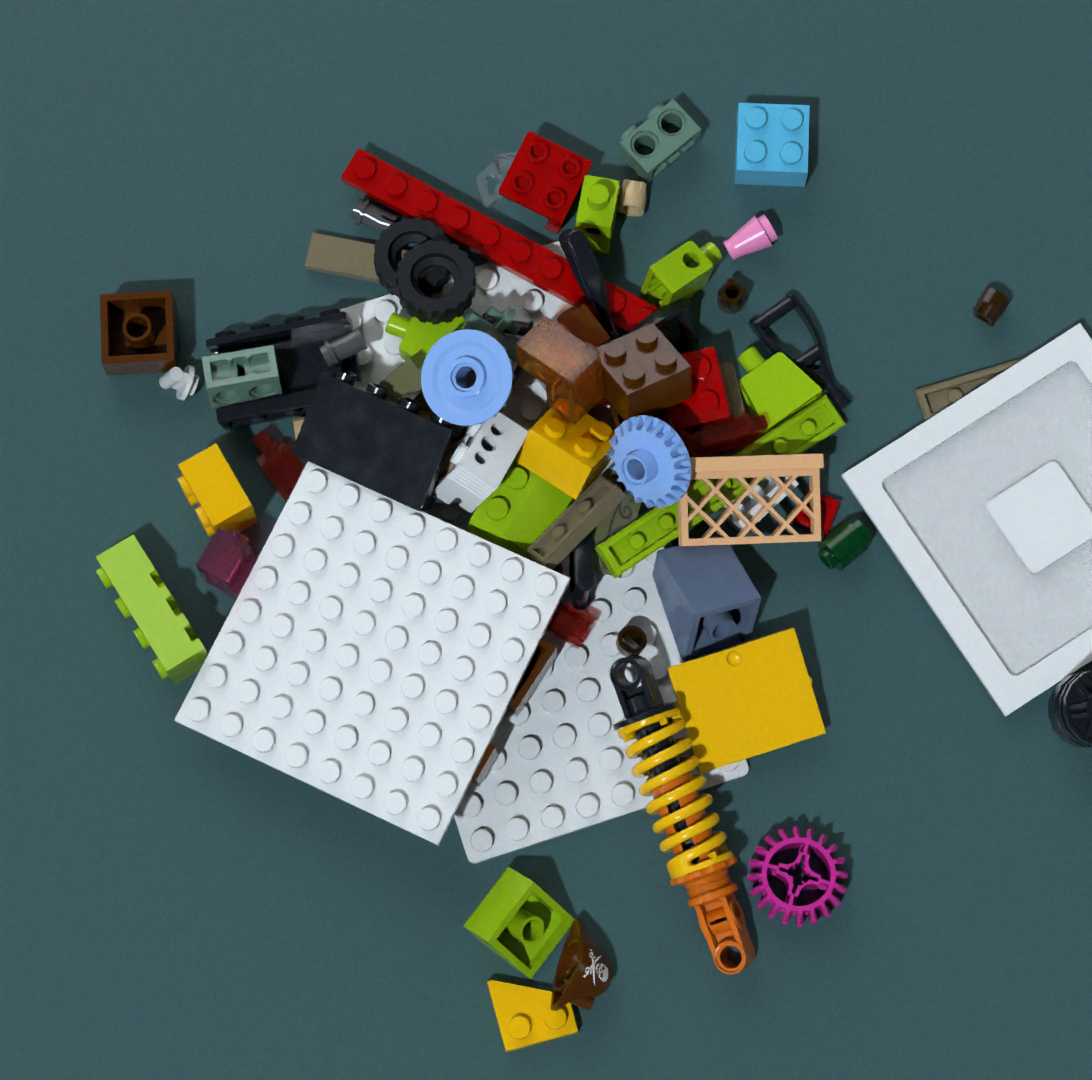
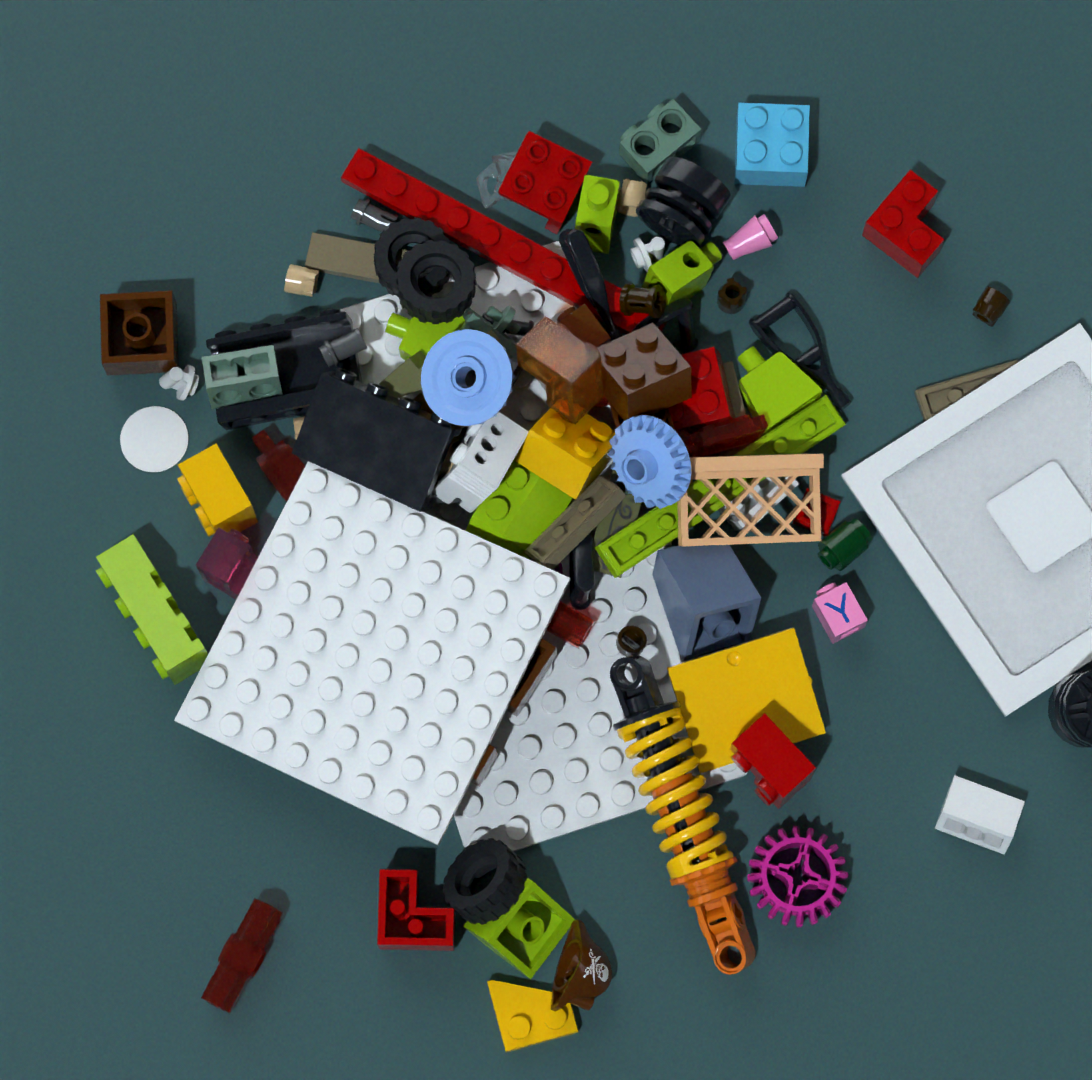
none -> white sticker [120,406,188,472]
none -> clear red piece [201,898,283,1014]
none -> tan hose [284,264,319,297]
none -> red brick [377,869,455,951]
none -> black tyre [443,838,527,925]
none -> dark brown bush [619,283,666,318]
none -> white plate [630,237,665,272]
none -> black wheel [636,156,731,248]
none -> red brick [730,713,816,809]
none -> bright pink brick [812,582,868,644]
none -> red brick [862,169,944,278]
none -> white brick [934,775,1025,855]

